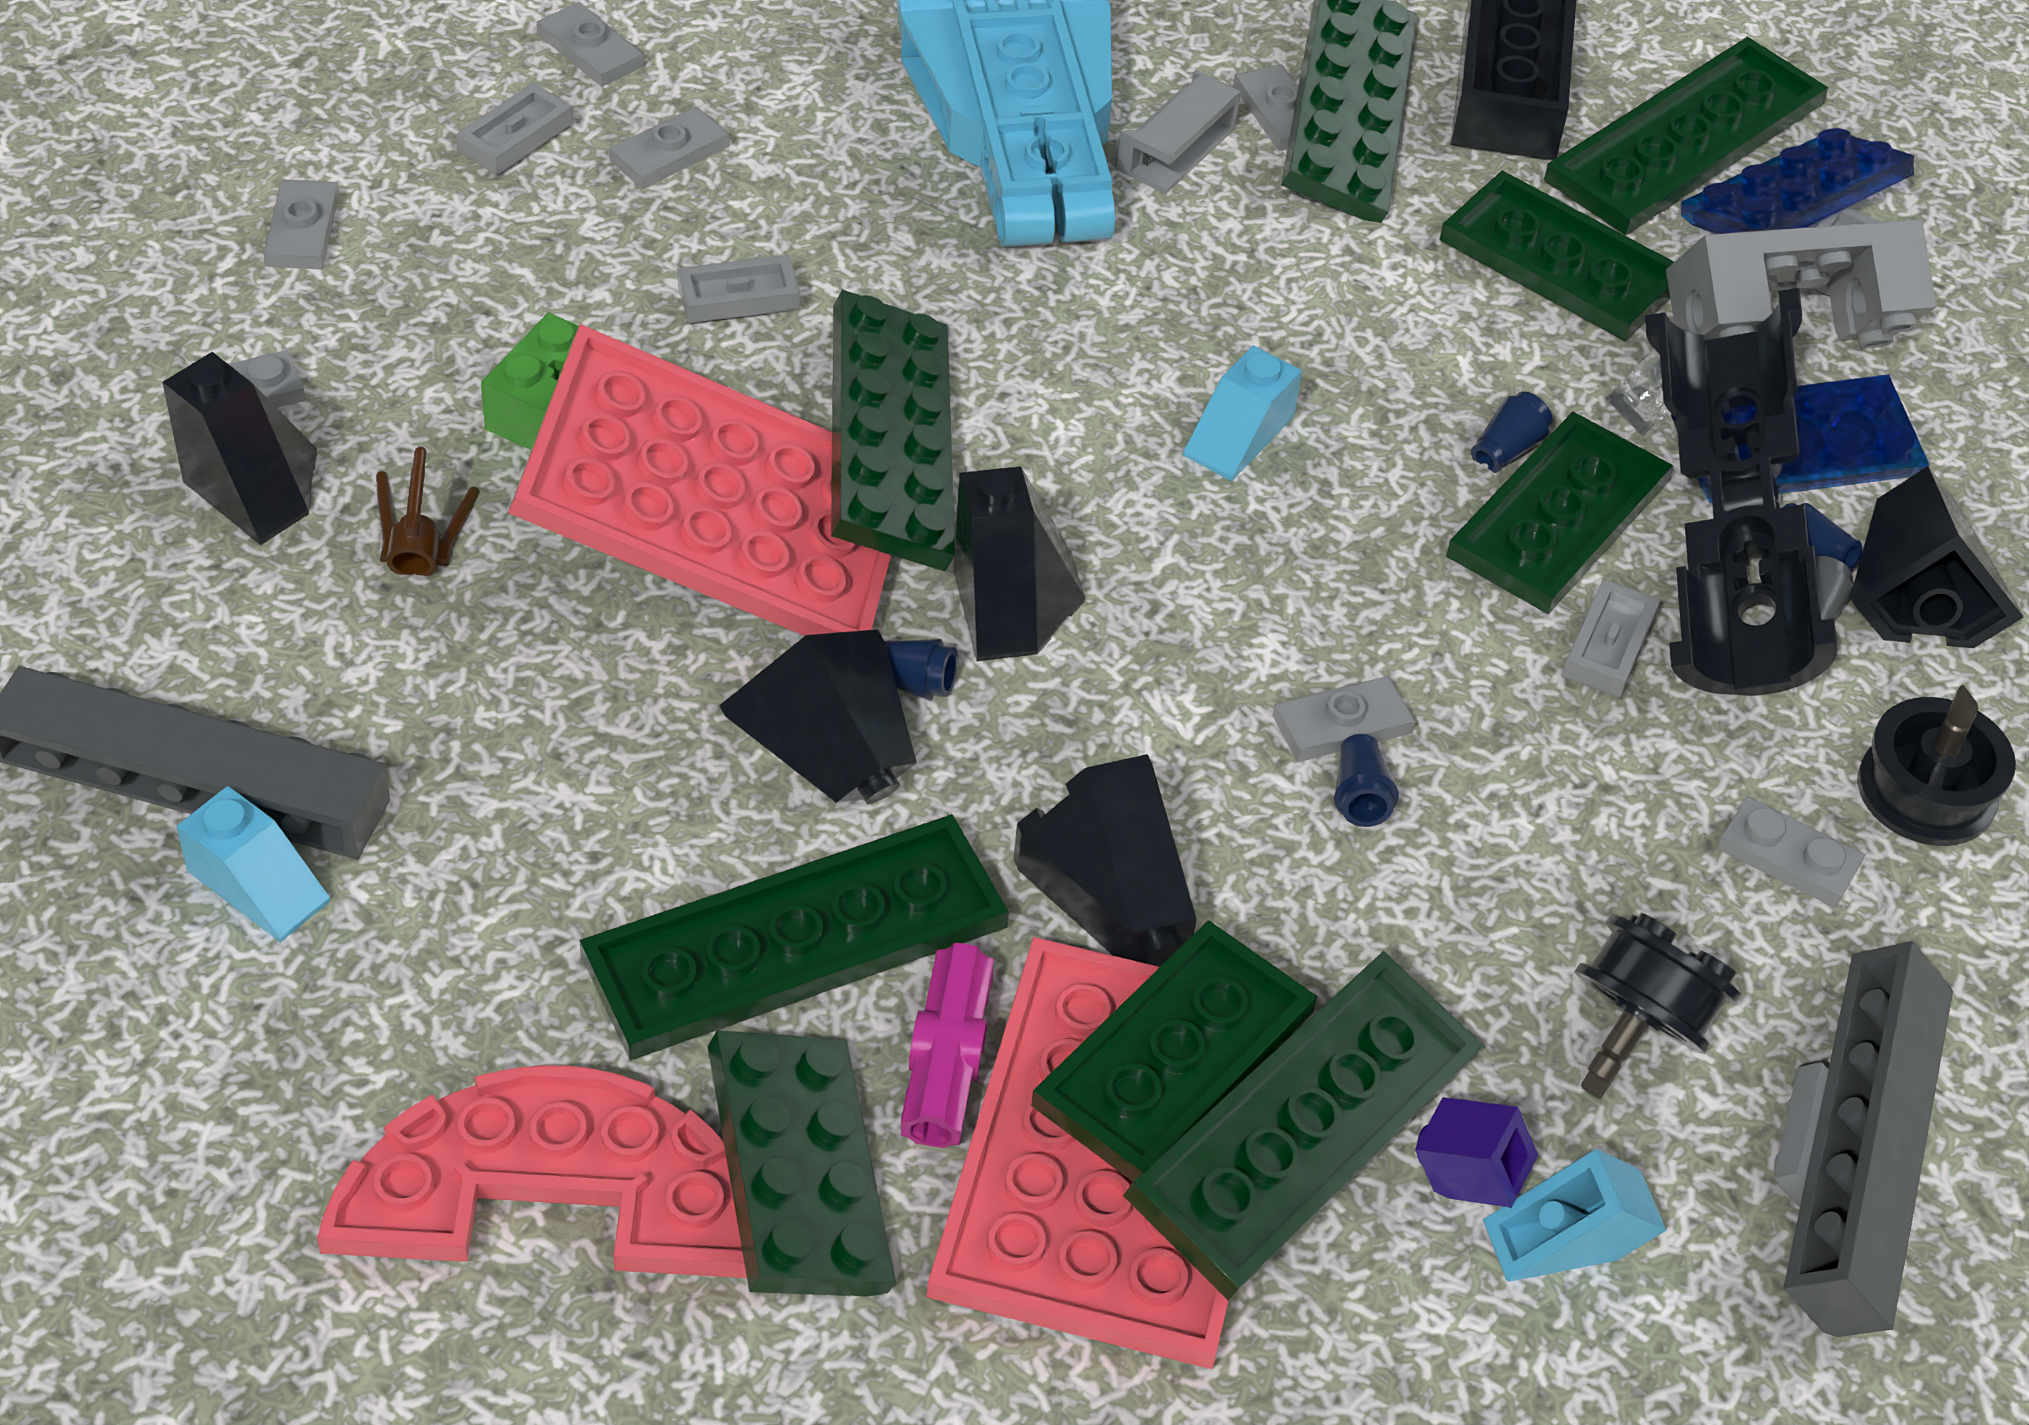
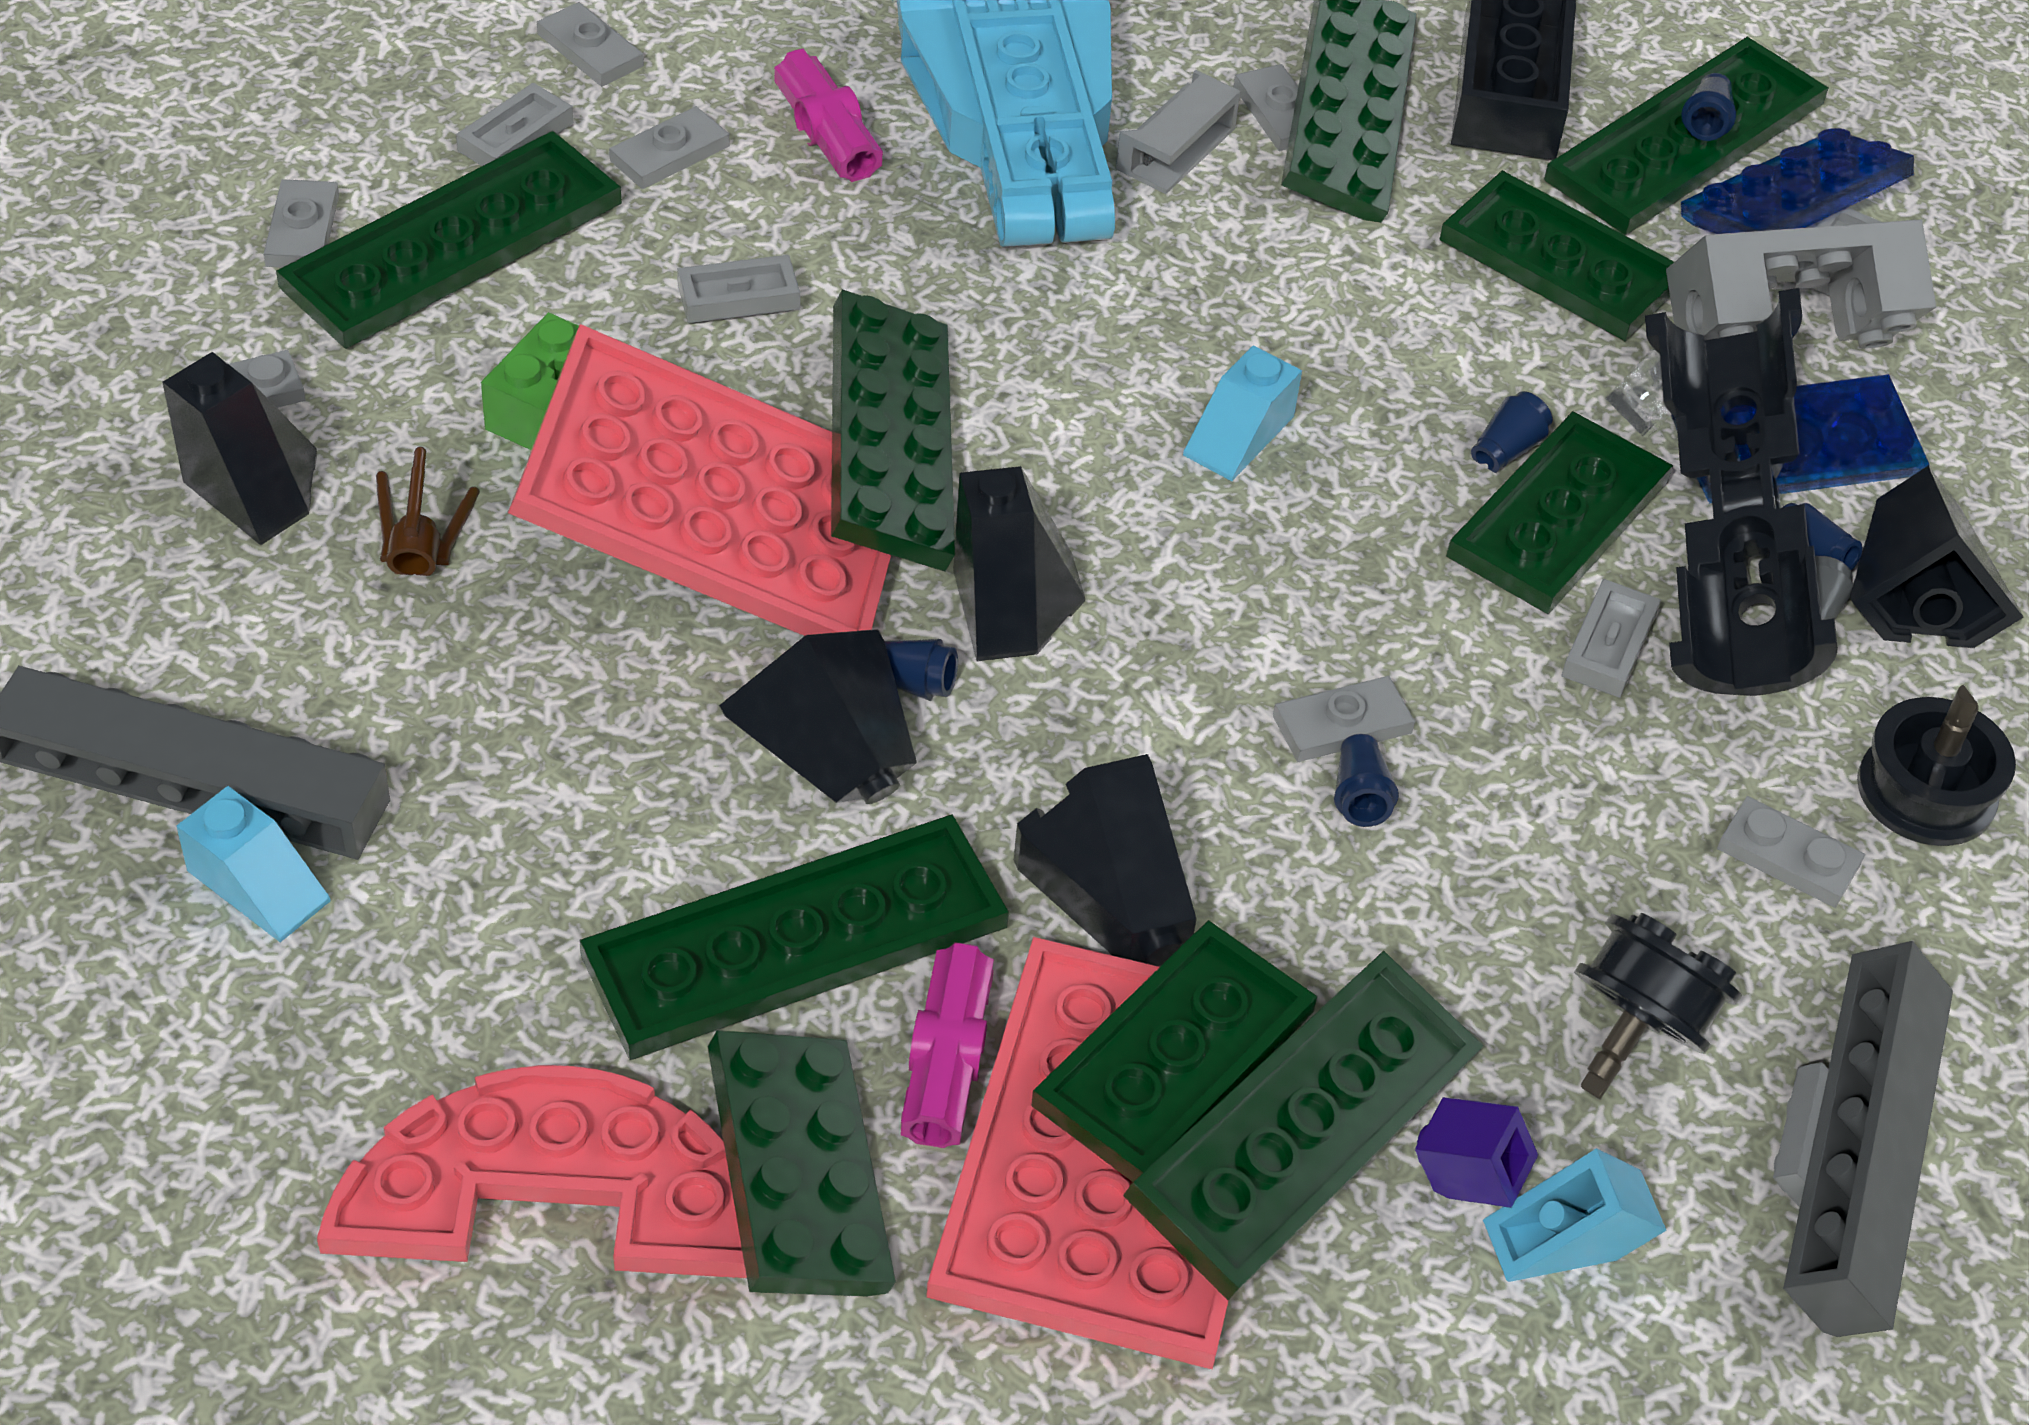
none -> dark green plate [276,130,622,349]
none -> dark pink piece [774,48,883,182]
none -> dark blue cone [1682,73,1736,141]

